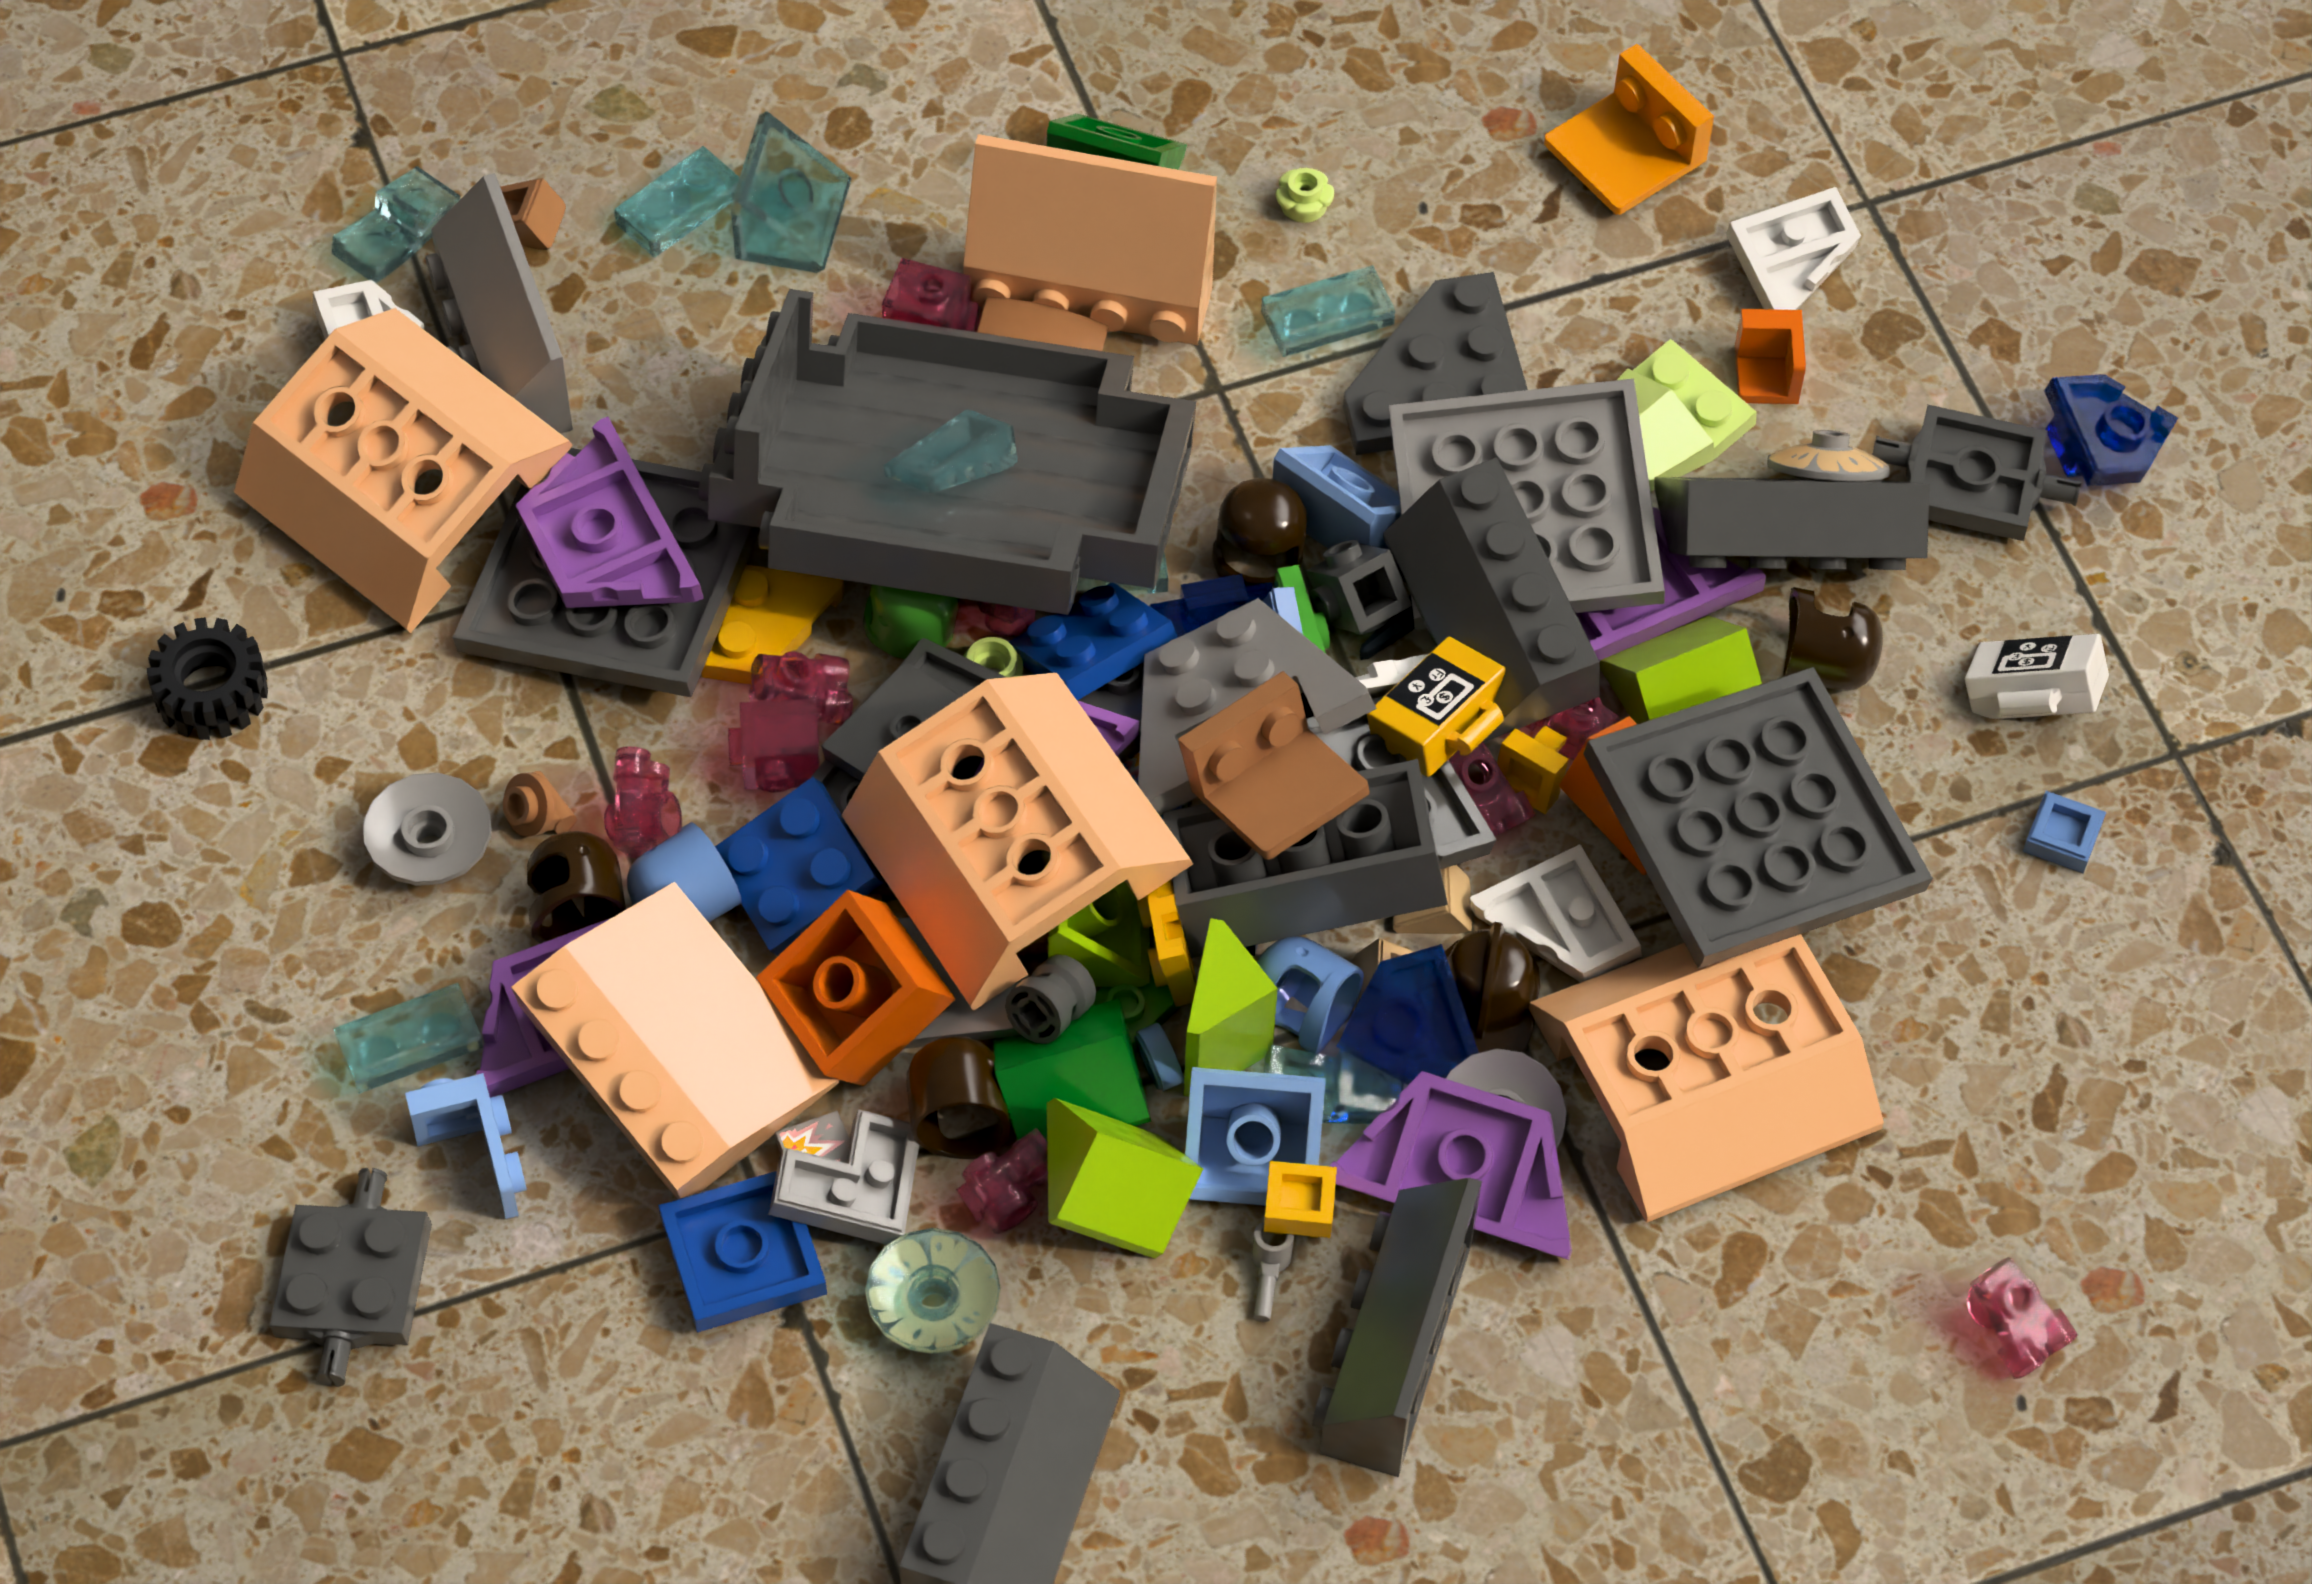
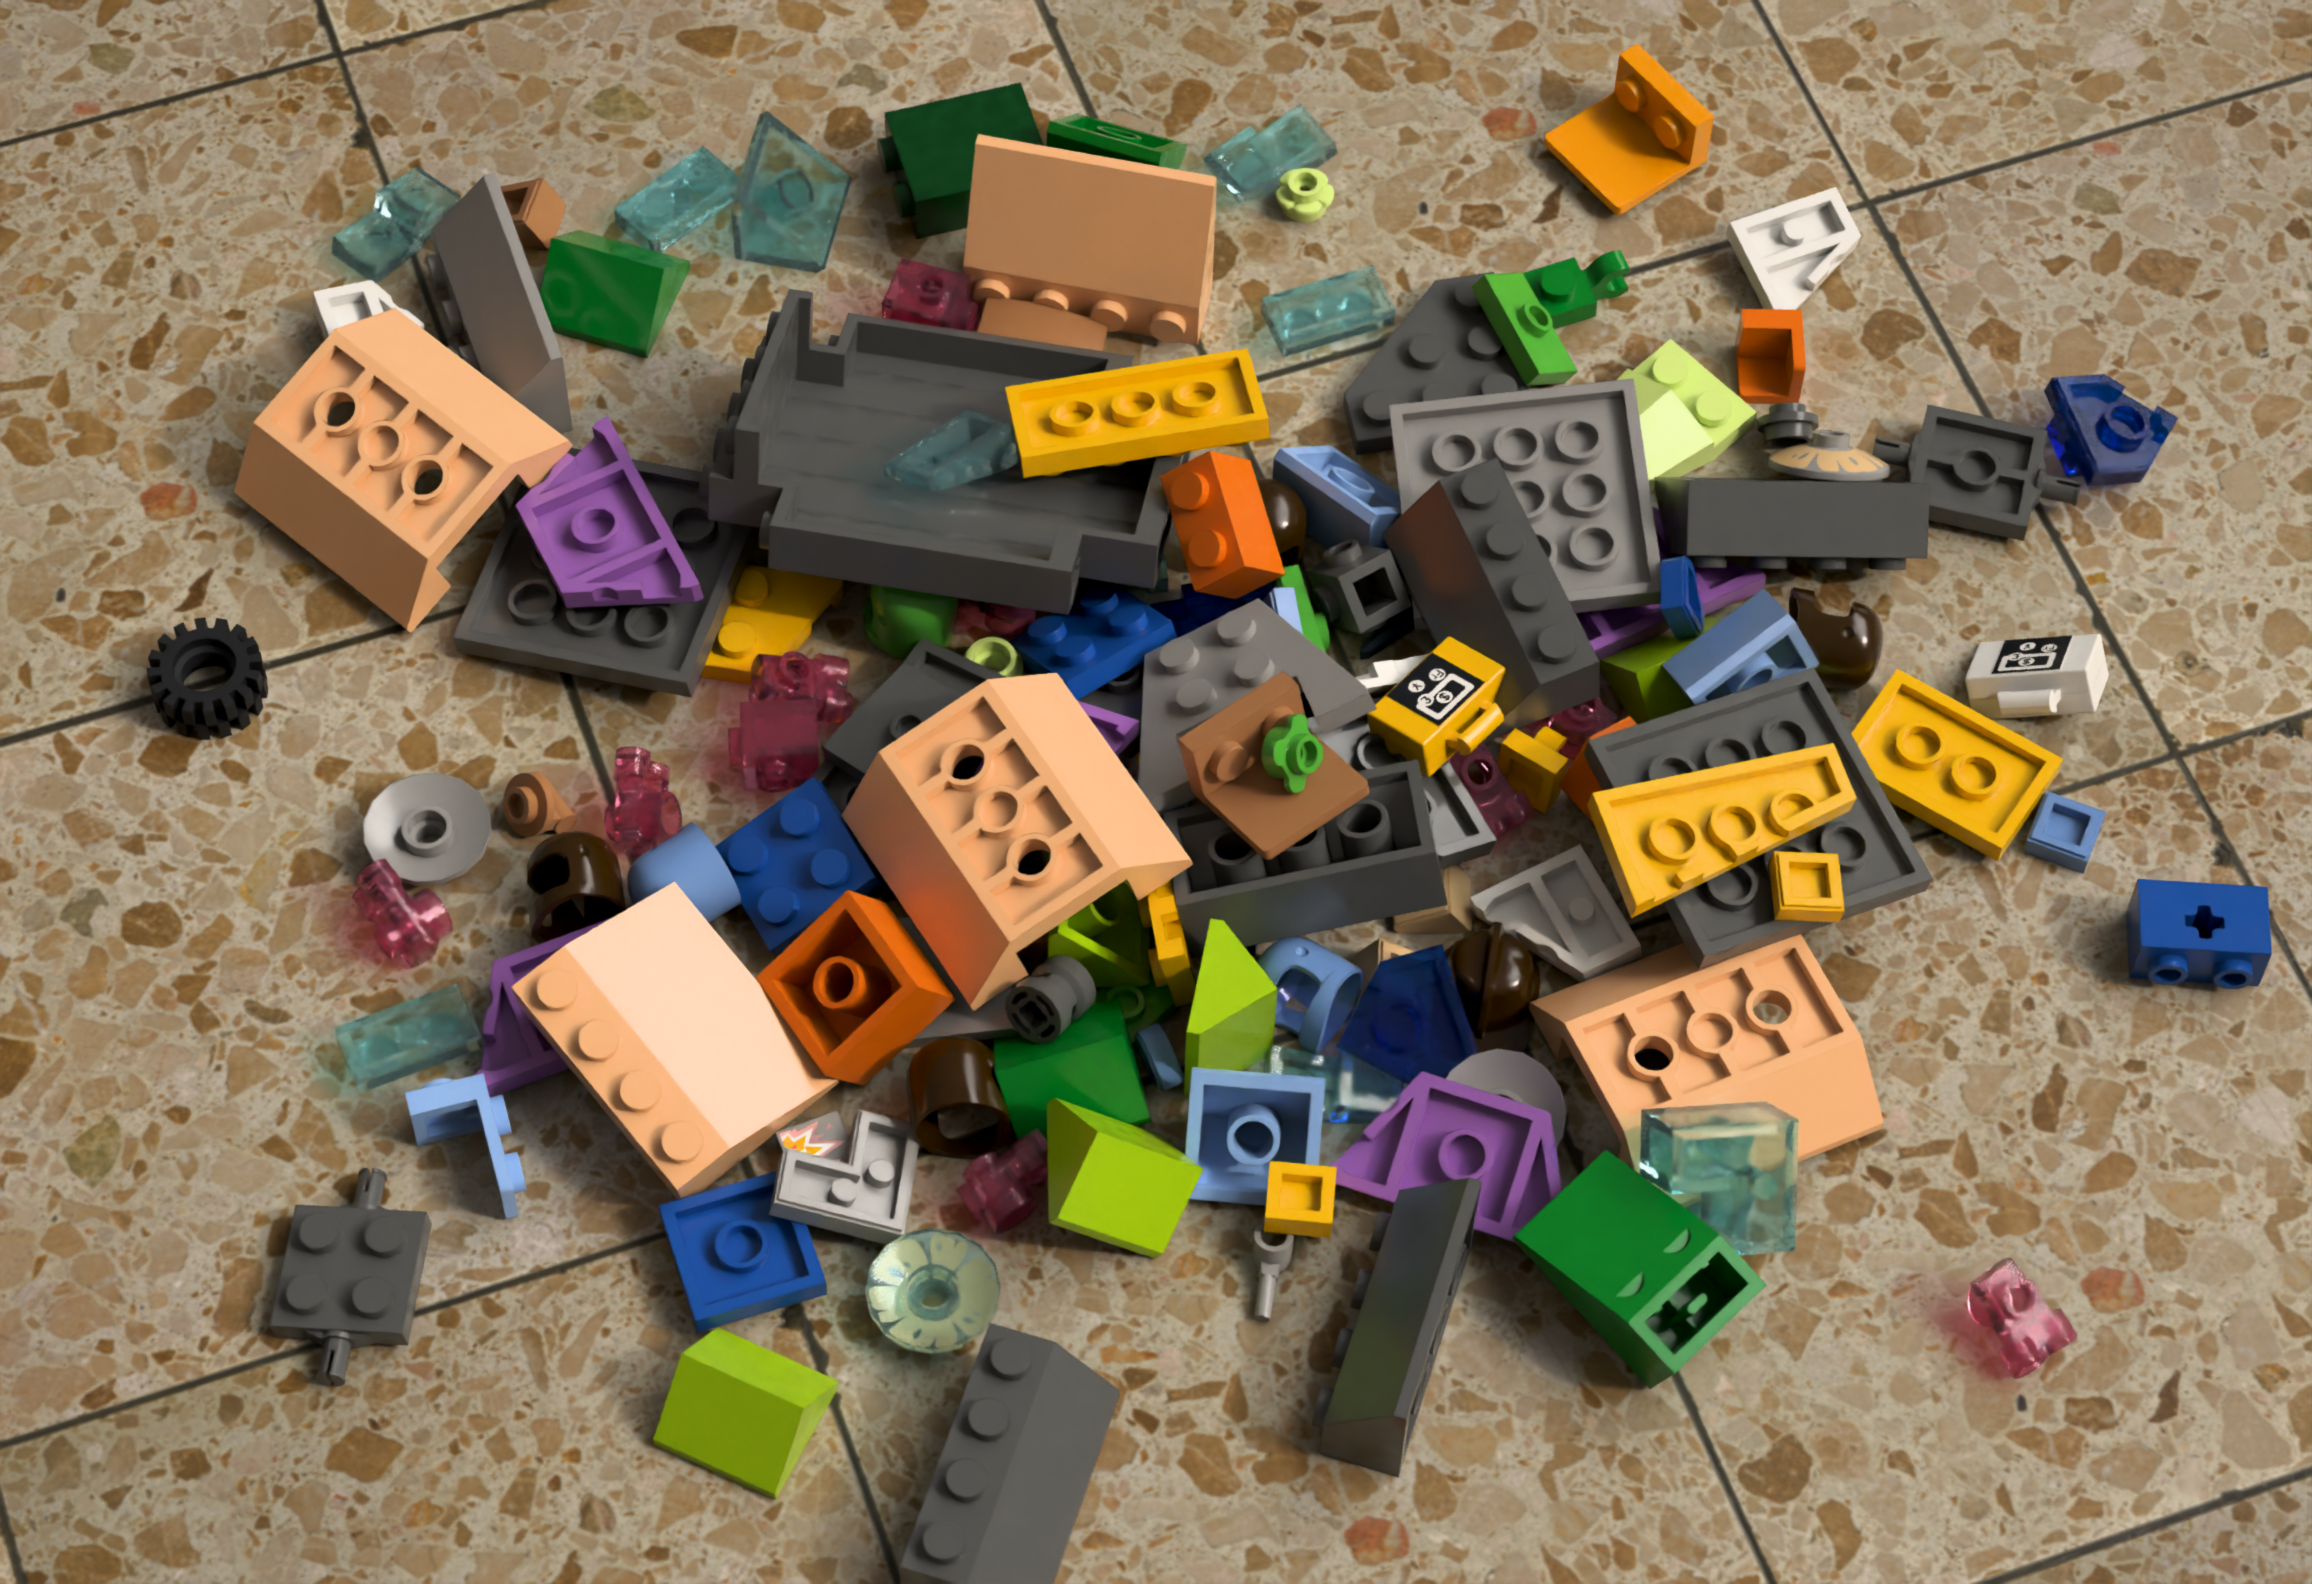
none -> clear pink plate [352,859,453,969]
none -> green slope [540,230,691,358]
none -> lime slope [653,1327,839,1500]
none -> dark green brick [877,82,1044,239]
none -> yellow plate [1005,348,1270,478]
none -> orange brick [1160,450,1286,599]
none -> clear light blue slope [1203,104,1338,203]
none -> bright green plate [1262,714,1323,793]
none -> bright green plate [1471,273,1577,386]
none -> green slope [1511,1149,1766,1389]
none -> green plate [1523,250,1630,329]
none -> yellow wing [1587,743,1857,918]
none -> clear light blue brick [1640,1101,1799,1255]
none -> blue tile [1660,556,1704,639]
none -> light blue slope [1662,588,1819,706]
none -> dark grey plate [1757,402,1819,449]
none -> yellow tile [1769,851,1845,922]
none -> yellow plate [1851,669,2063,862]
none -> blue brick [2126,879,2272,989]

